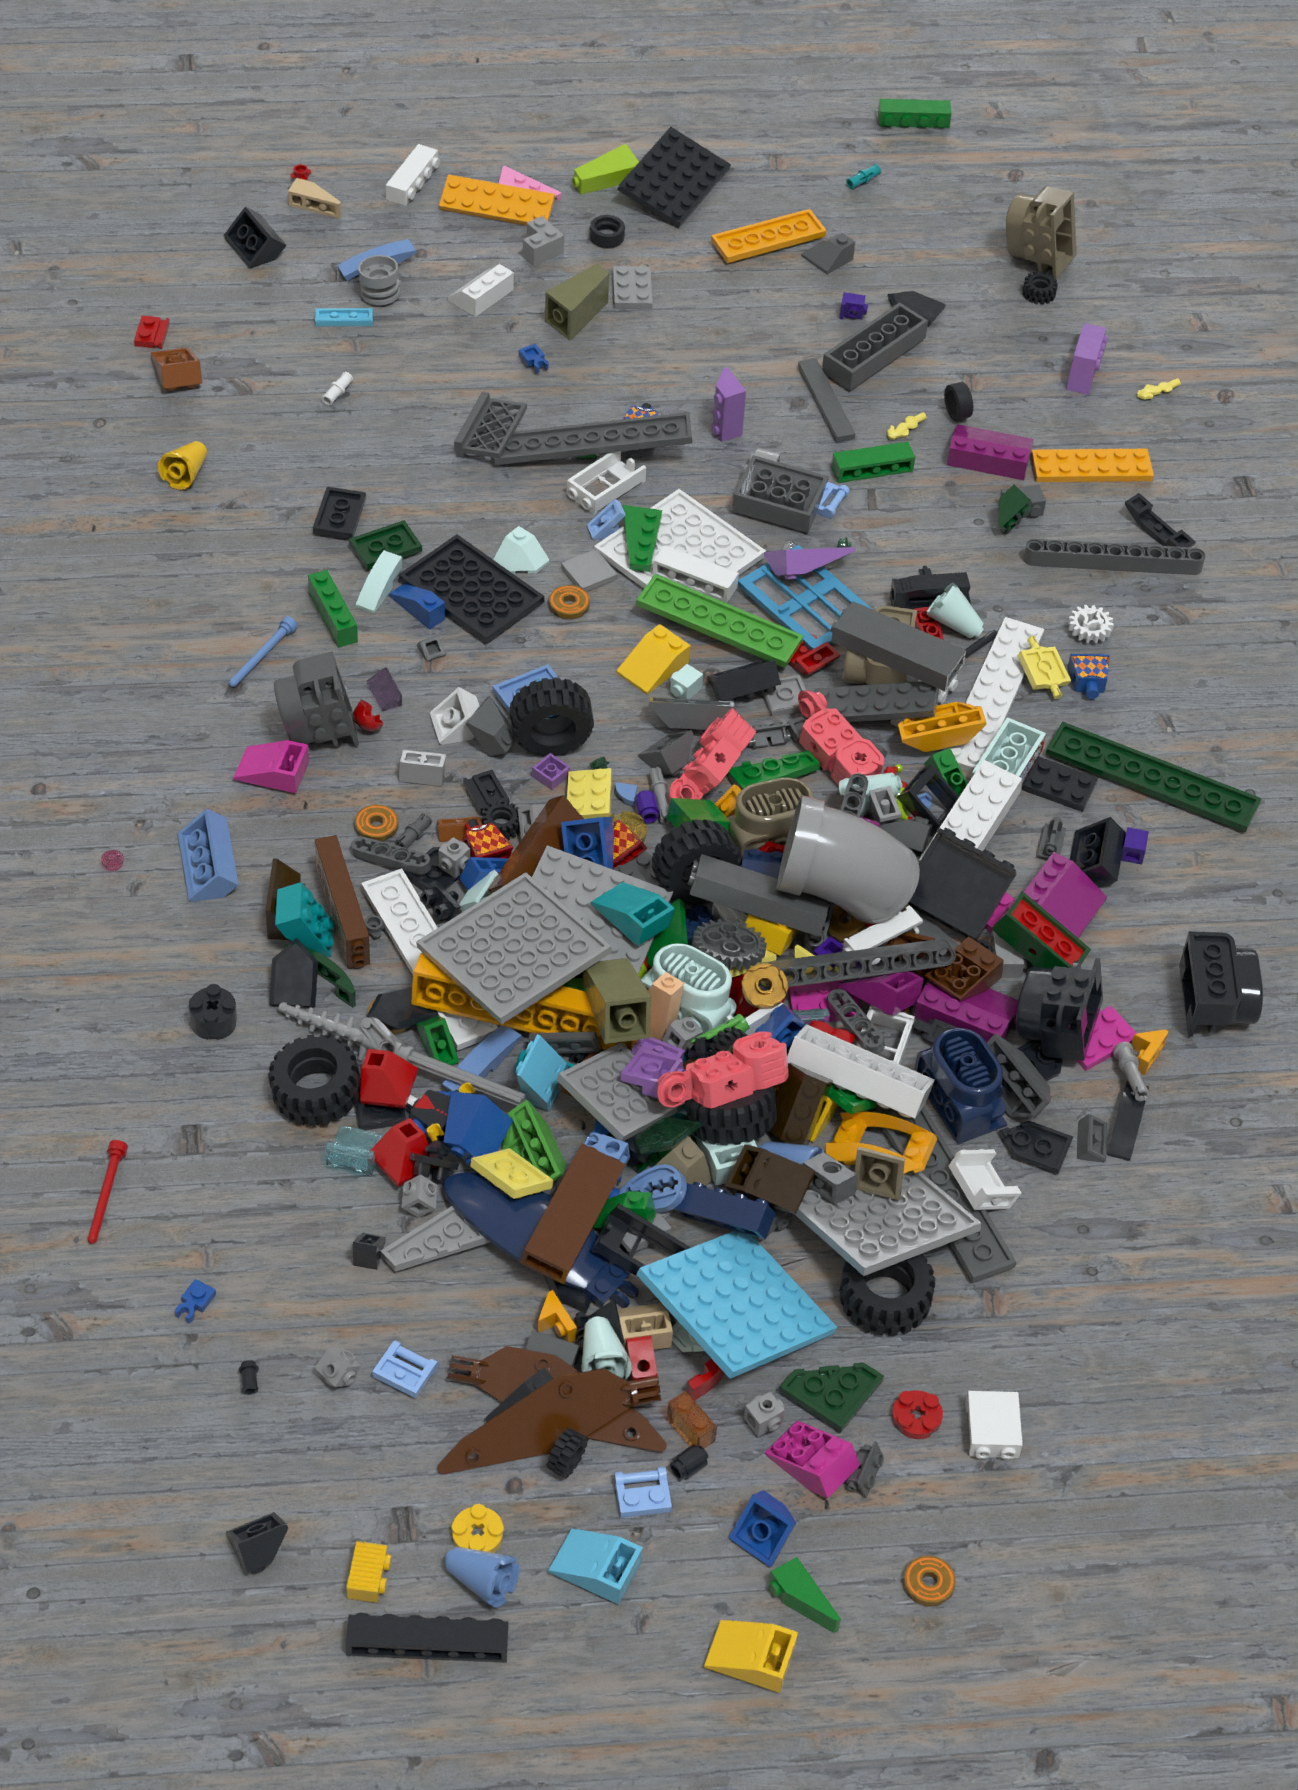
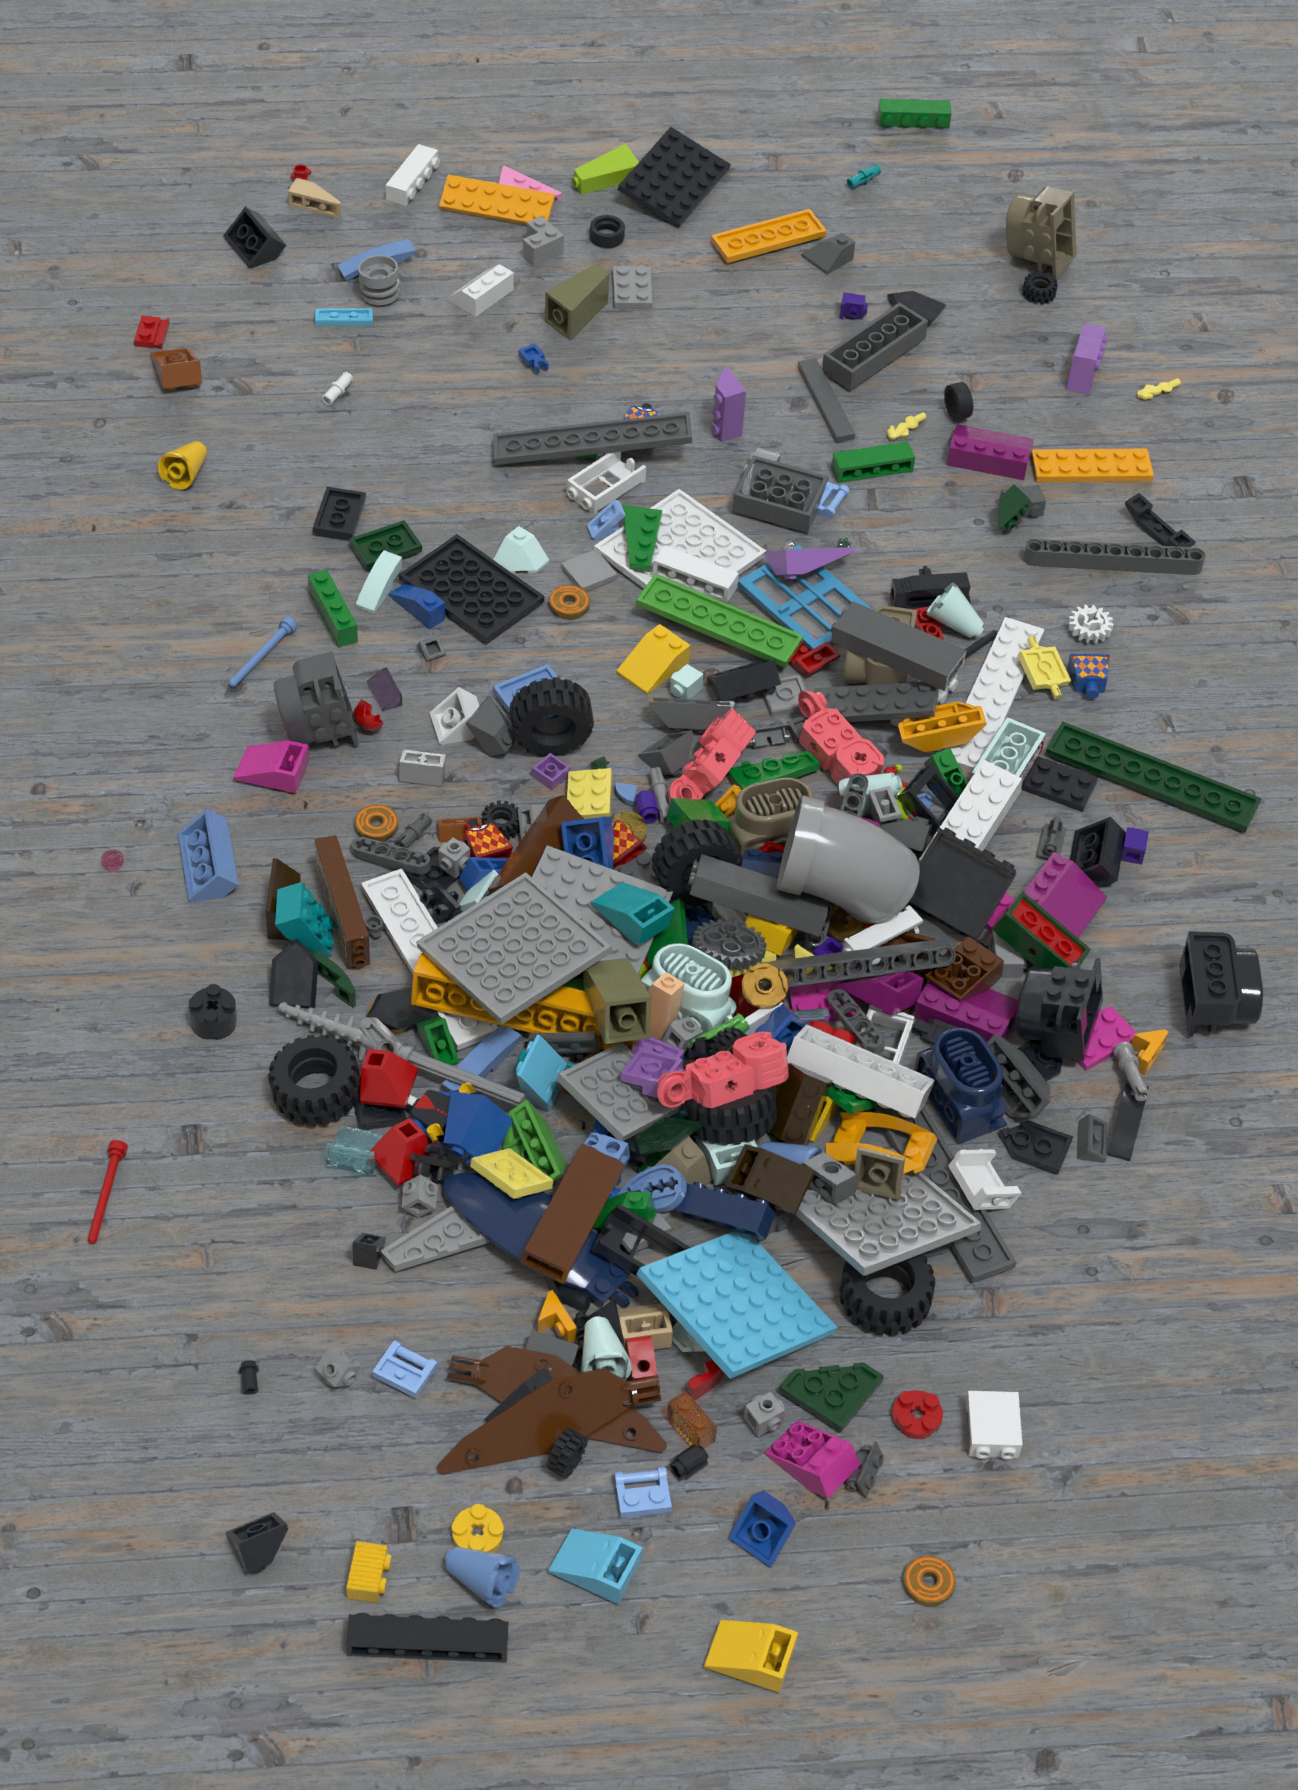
blue plate [175,1279,216,1324] -> none
dark grey fence [454,392,527,458] -> none
black plate [463,770,510,814] -> none
green slope [768,1557,841,1633] -> none

